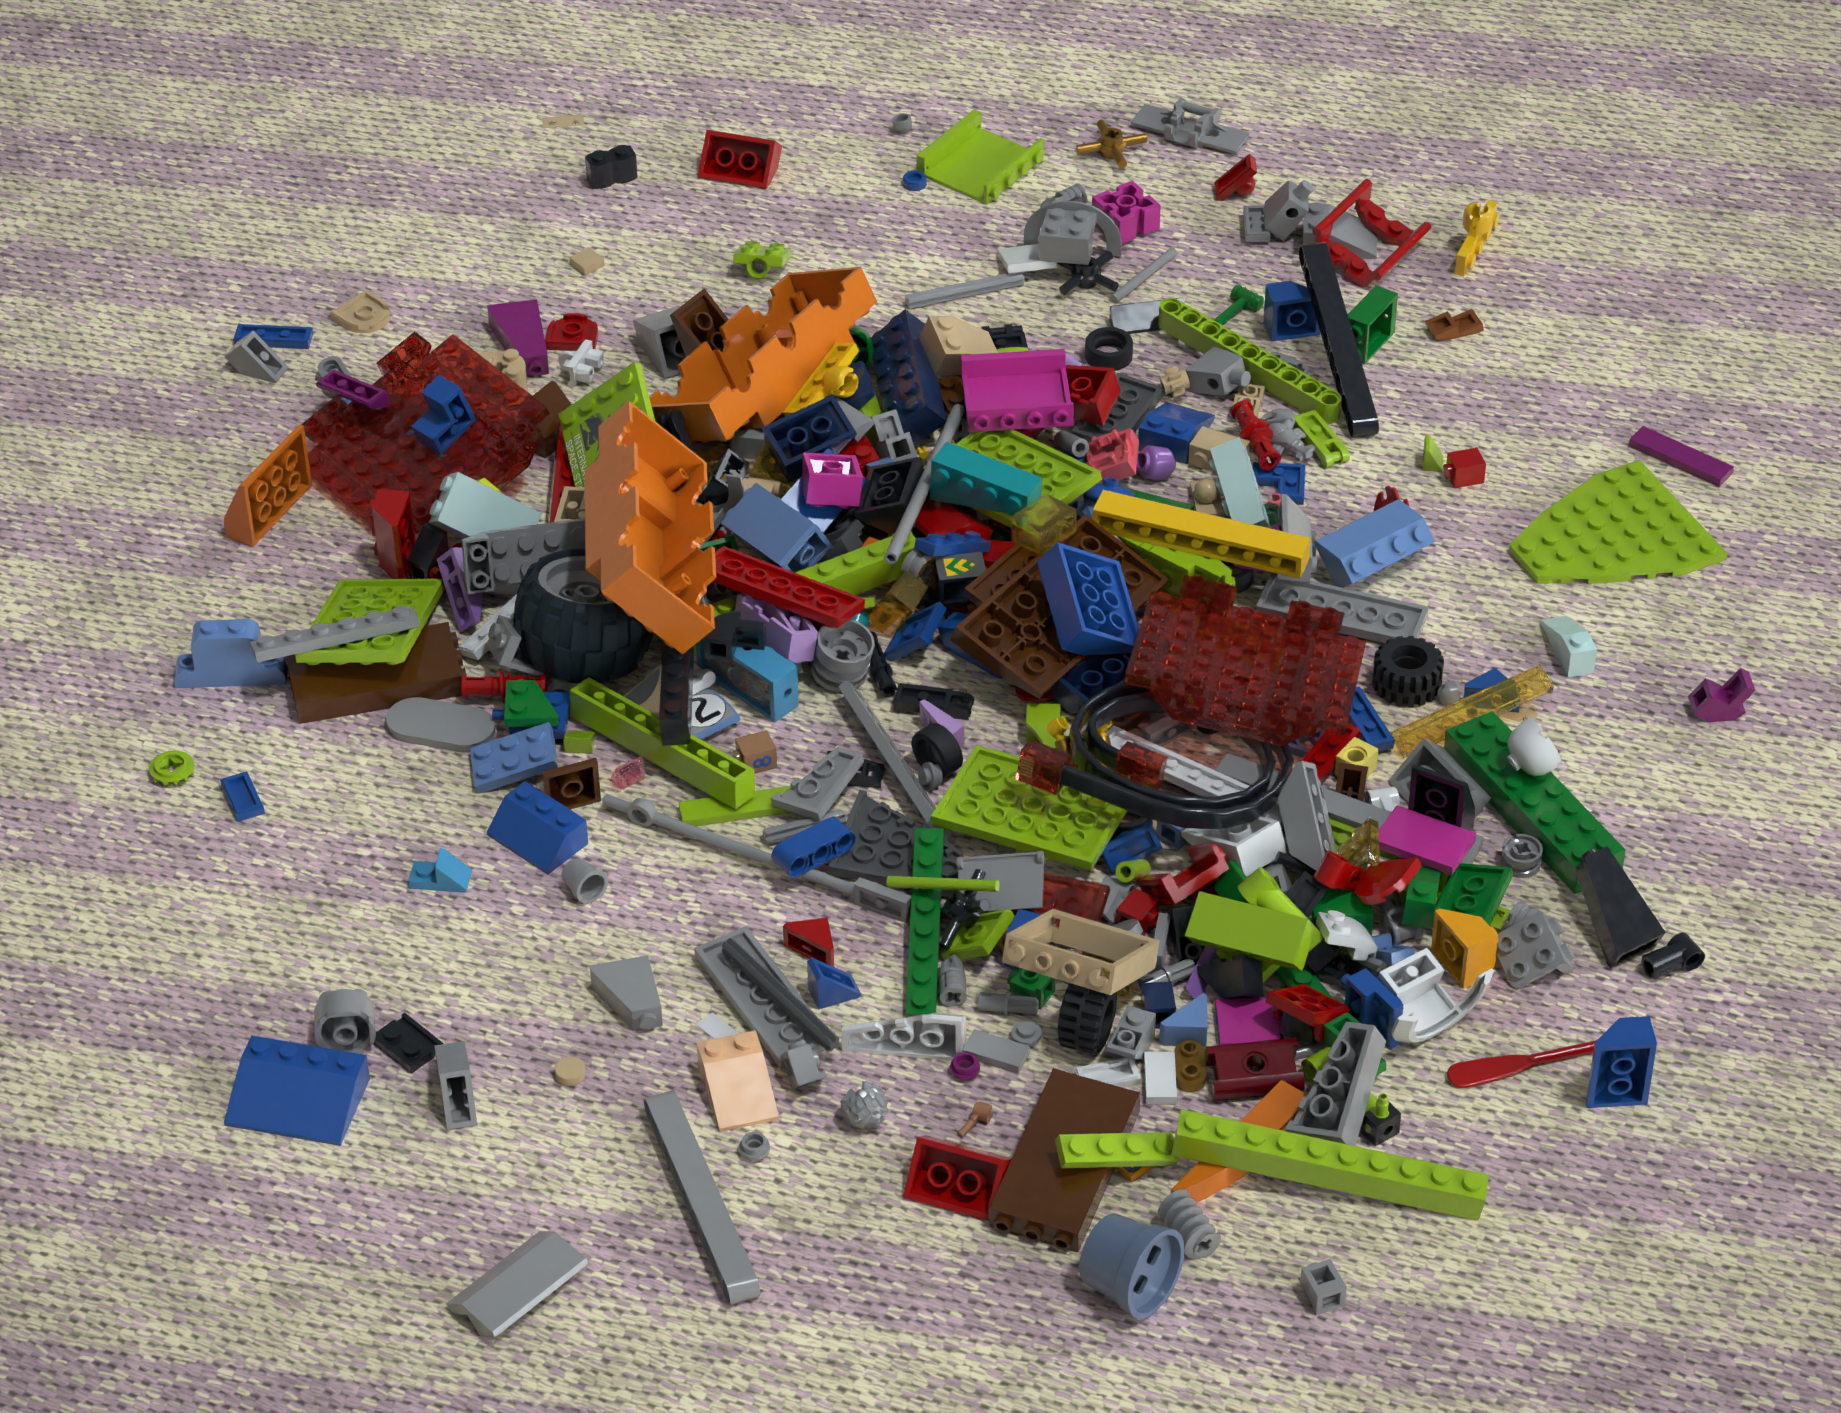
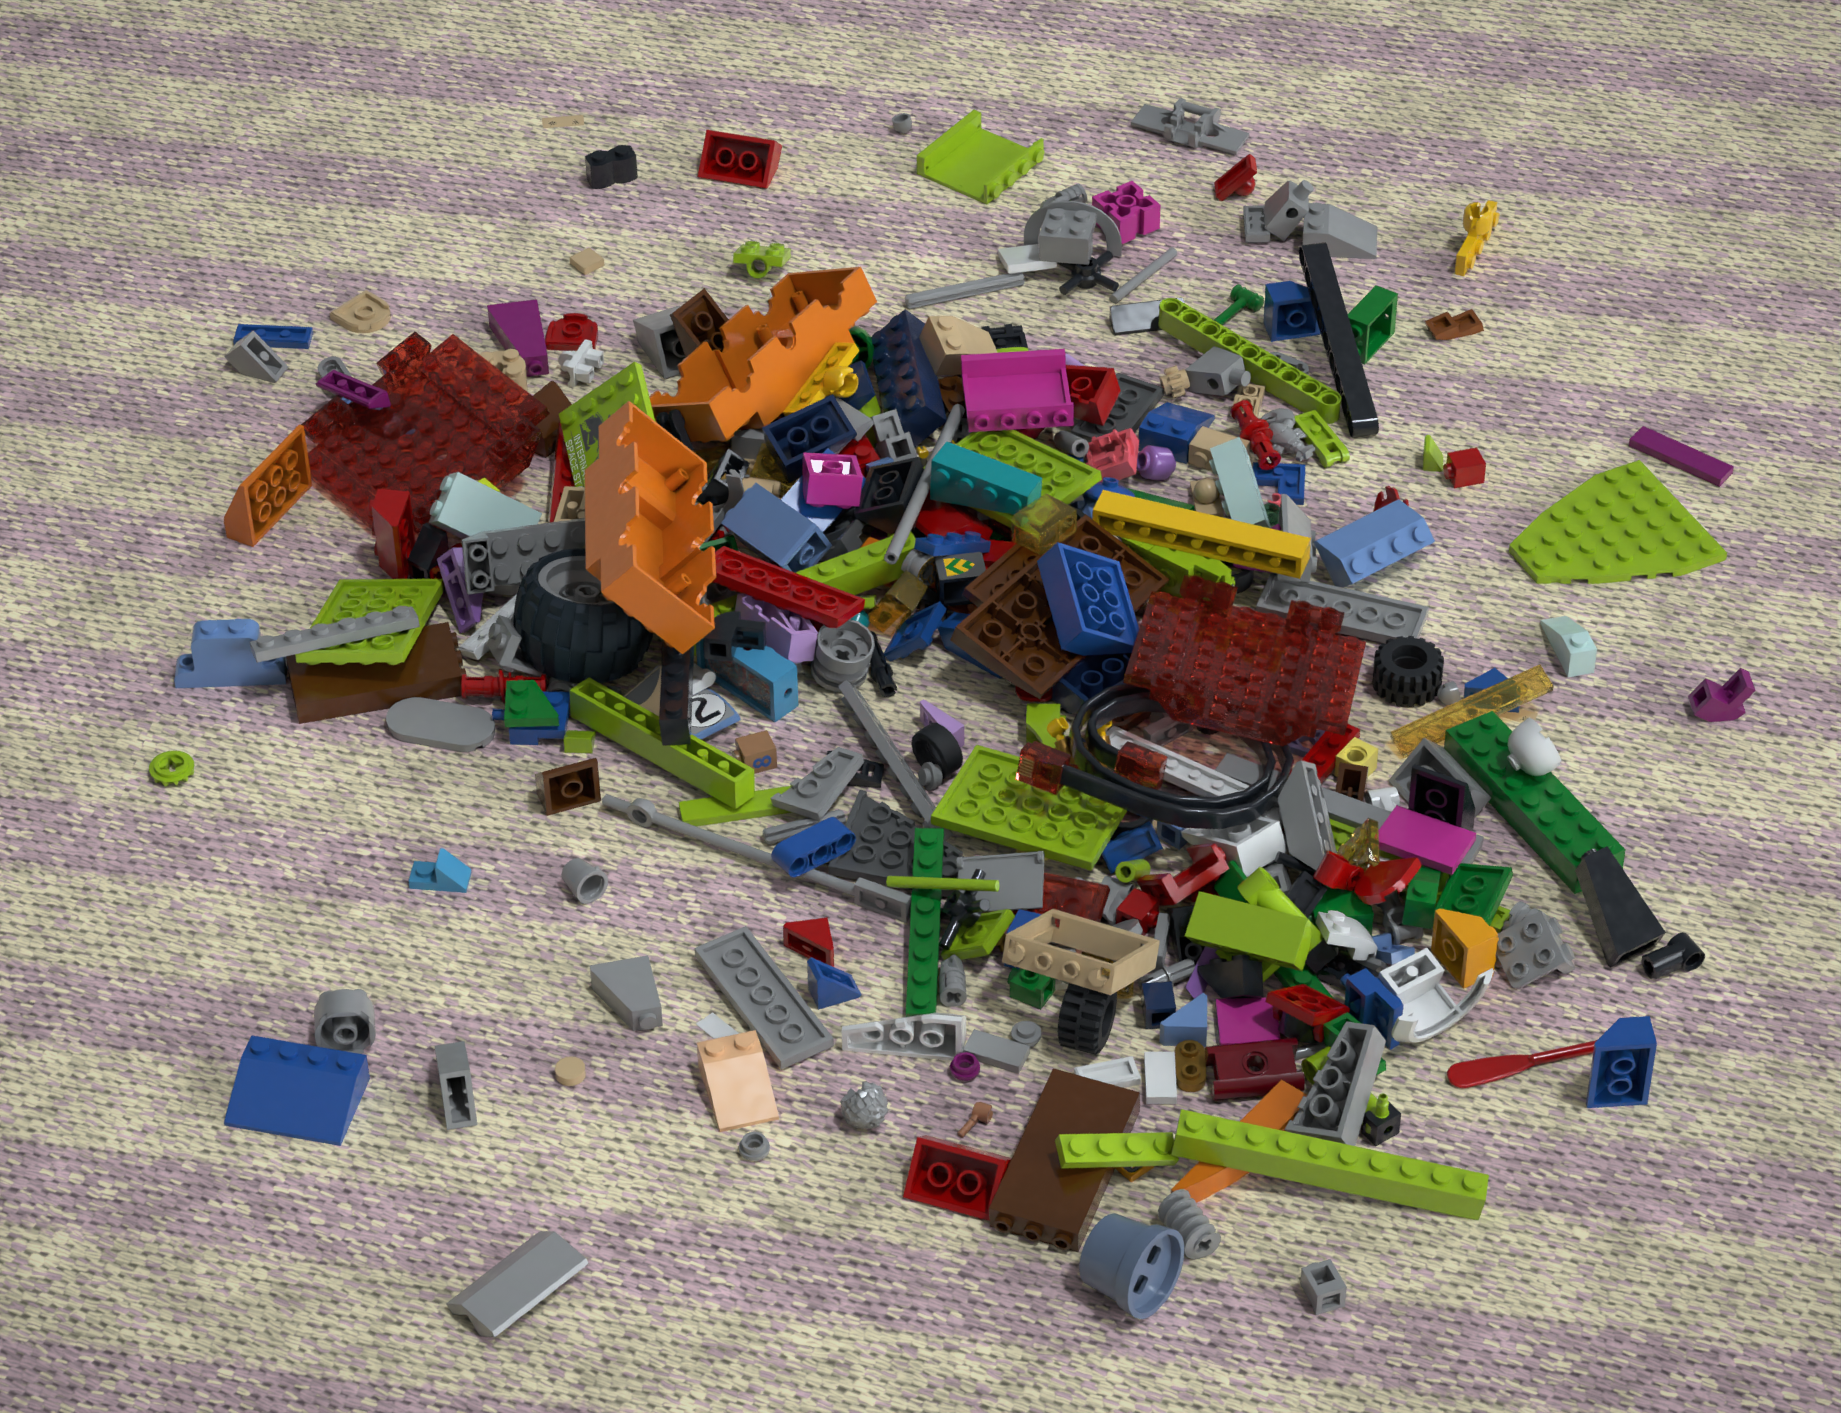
blue tile [220,771,265,822] -> none
black plate [373,1012,444,1074] -> none
blue brick [412,375,476,456] -> none
medium blue plate [470,722,558,794] -> none
blue slope [487,781,588,875] -> none
clear pink slope [611,756,645,790] -> none
light grey beam [643,1090,760,1305] -> none
dark grey axle [722,938,839,1051] -> none
light grey brick [781,1040,827,1089] -> none
black hinge [893,683,975,720] -> none
blue tile [903,170,927,191] -> none
light grey axle [978,992,1039,1015] -> none
pearl gold bar [1076,120,1148,168] -> none
black tyre [1085,327,1133,371] -> none
light grey slope [1106,1005,1156,1059] -> none
red piece [1312,179,1431,287] -> none
blue plate [1333,686,1395,752] -> none
light grey wheel [1500,834,1543,878] -> none

